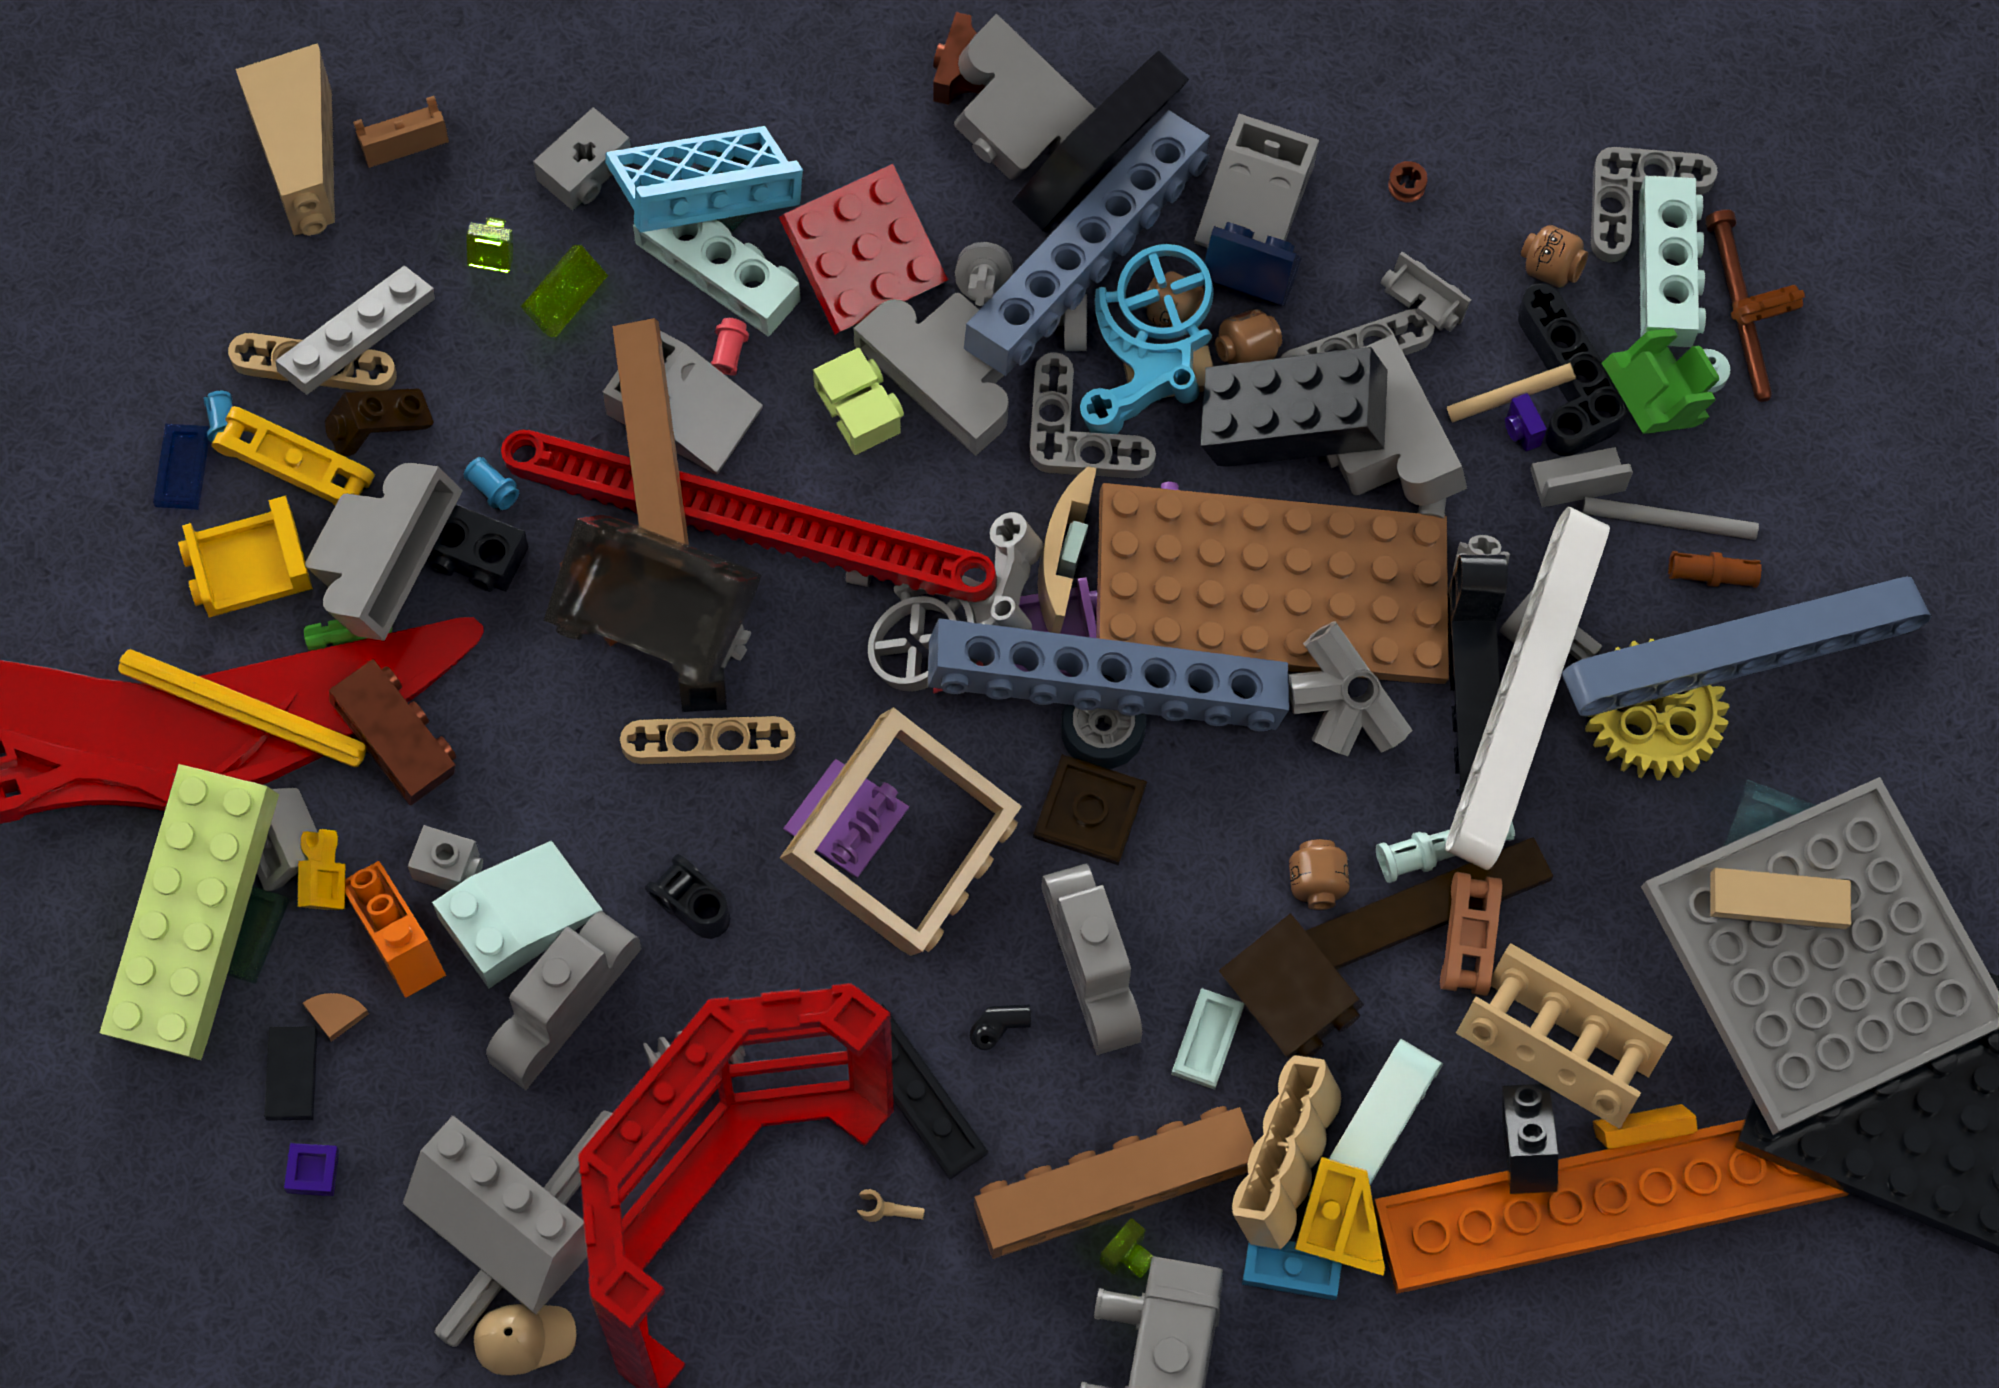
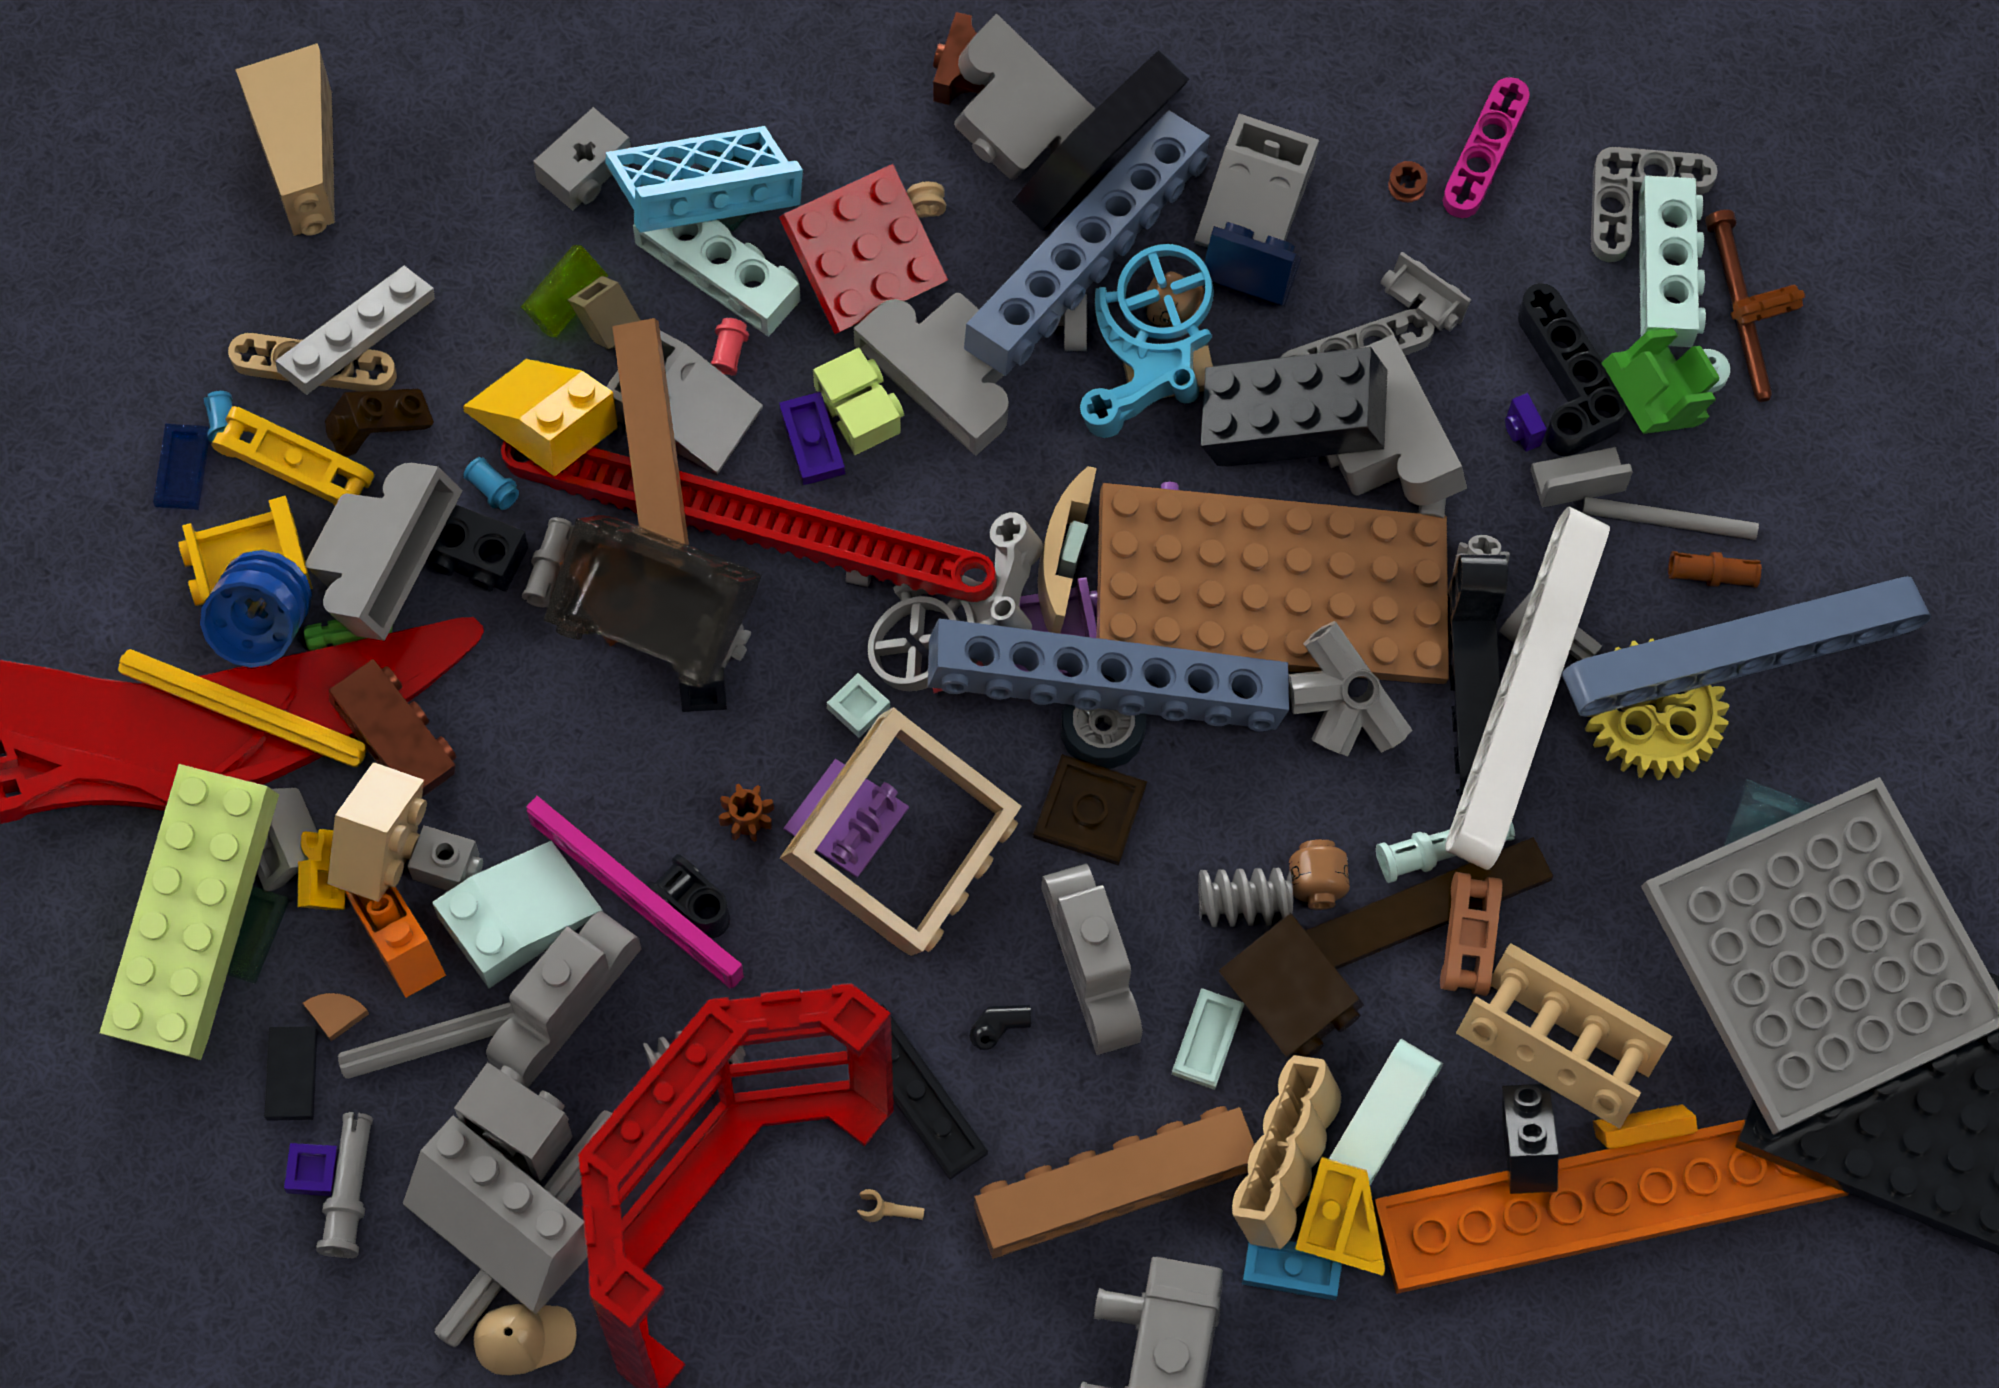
medium nougat hinge [353,96,449,168] -> none
clear neon green tile [466,217,513,273] -> none
tan beam [620,716,796,764] -> none
light grey piece [955,242,1013,306] -> none
light grey beam [1029,352,1156,478] -> none
clear neon green tile [1099,1218,1154,1278] -> none
medium nougat head [1215,310,1282,364] -> none
tan bar [1447,363,1576,423] -> none
medium nougat head [1521,225,1588,288] -> none
tan tile [1710,868,1851,929] -> none
none -> blue wheel [200,550,312,668]
none -> light grey pin [316,1112,373,1258]
none -> tan brick [327,762,427,902]
none -> light grey axle [338,1002,514,1079]
none -> light grey brick [454,1062,573,1182]
none -> yellow slope [463,359,618,476]
none -> light grey pin [522,517,576,607]
none -> dark pink tile [526,796,744,988]
none -> dark tan brick [568,276,641,349]
none -> dark orange gear [718,784,774,842]
none -> dark purple plate [779,392,845,486]
none -> light aqua plate [827,673,890,738]
none -> tan bush [907,182,946,217]
none -> light grey piece [1198,868,1293,927]
none -> dark pink beam [1443,77,1530,218]

